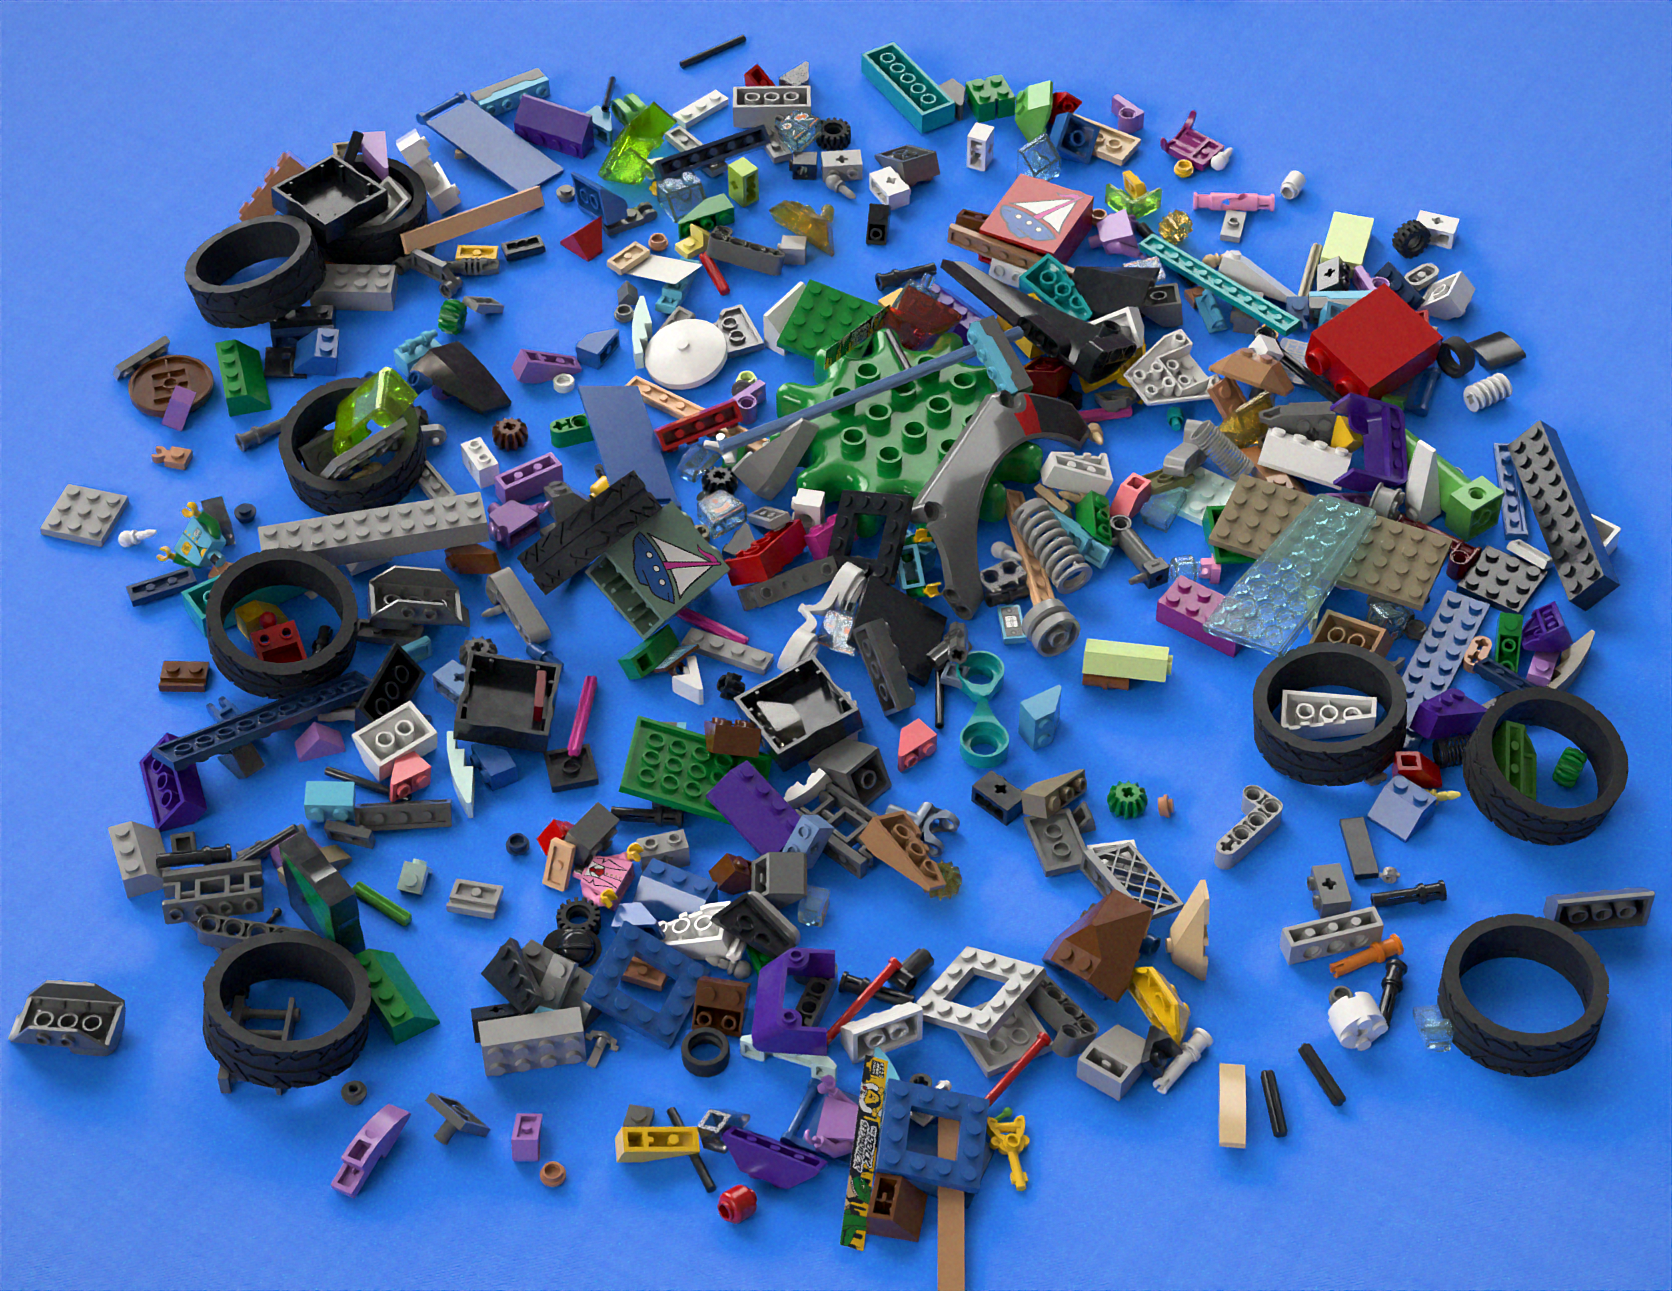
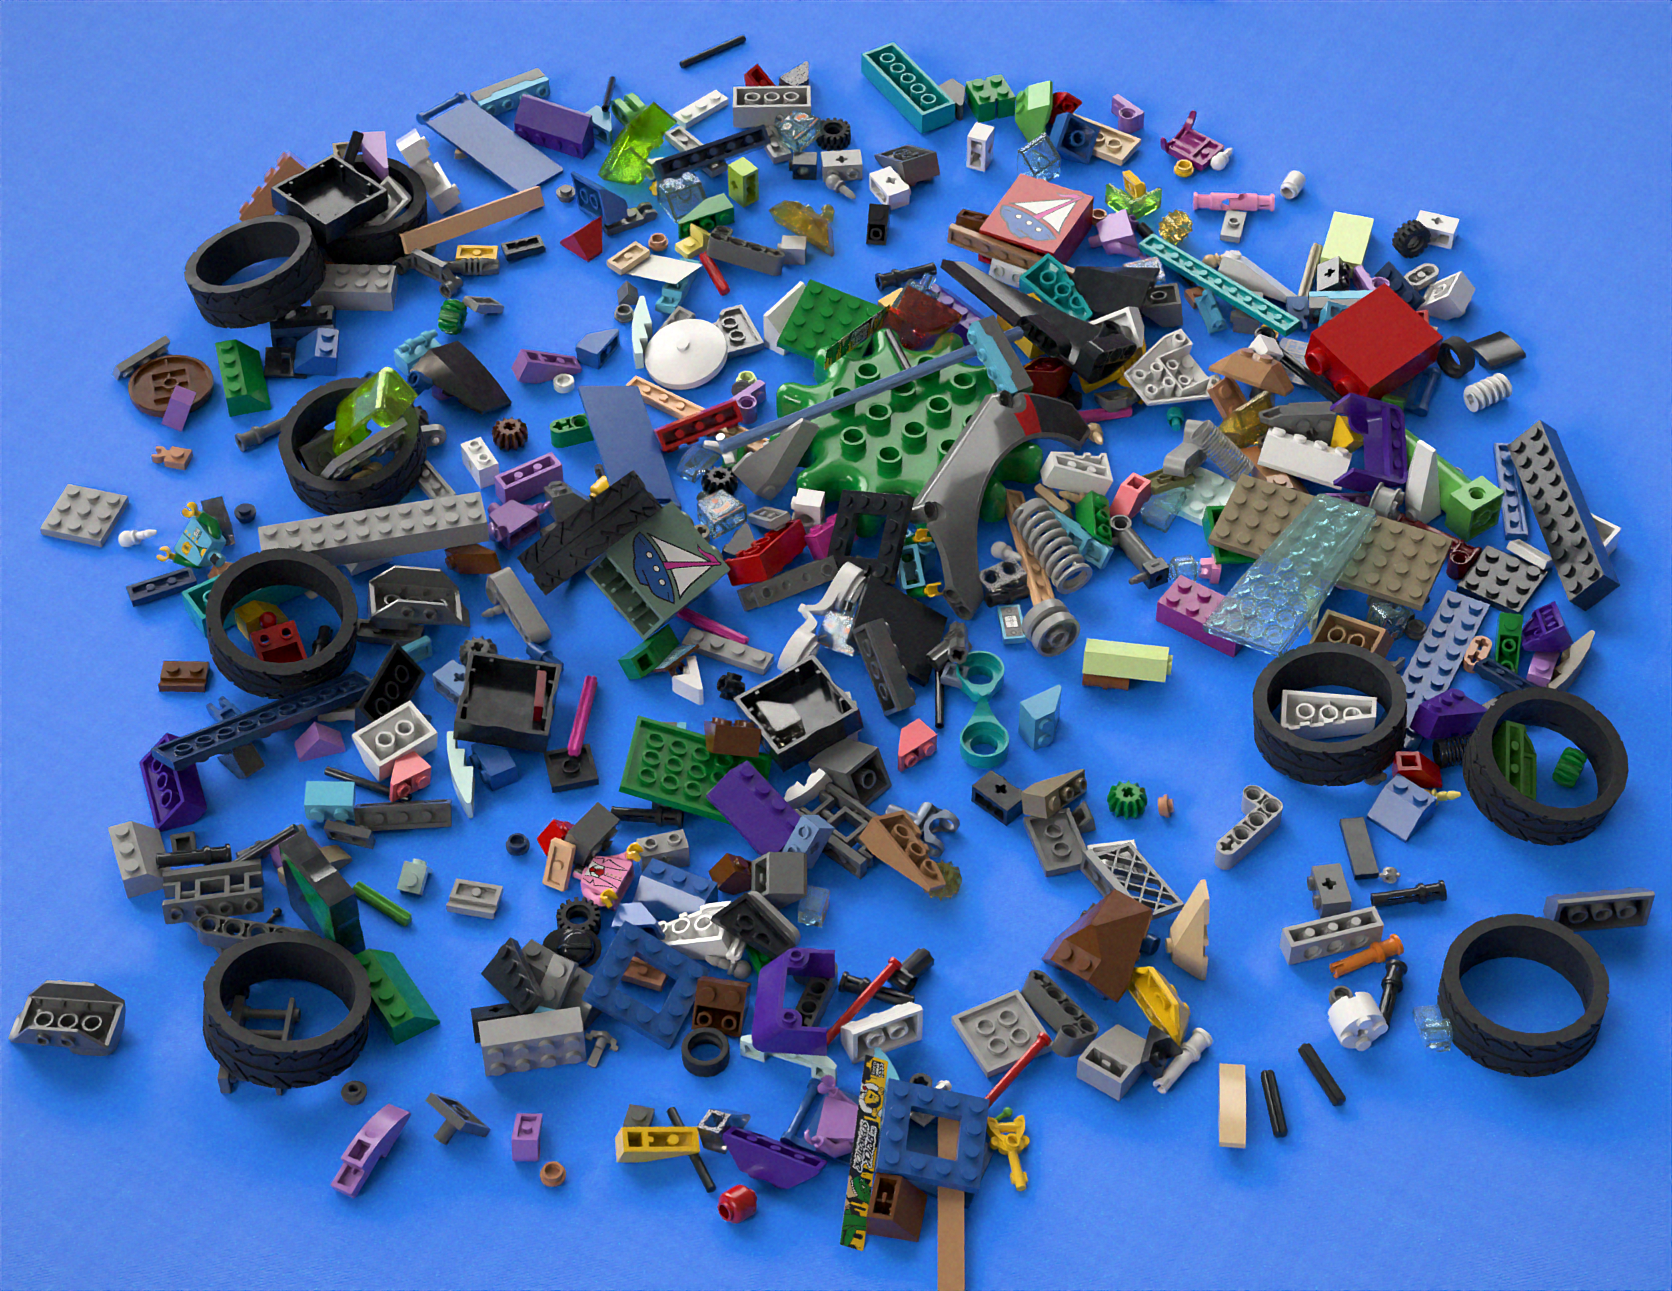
plate [915,946,1047,1040] -> none

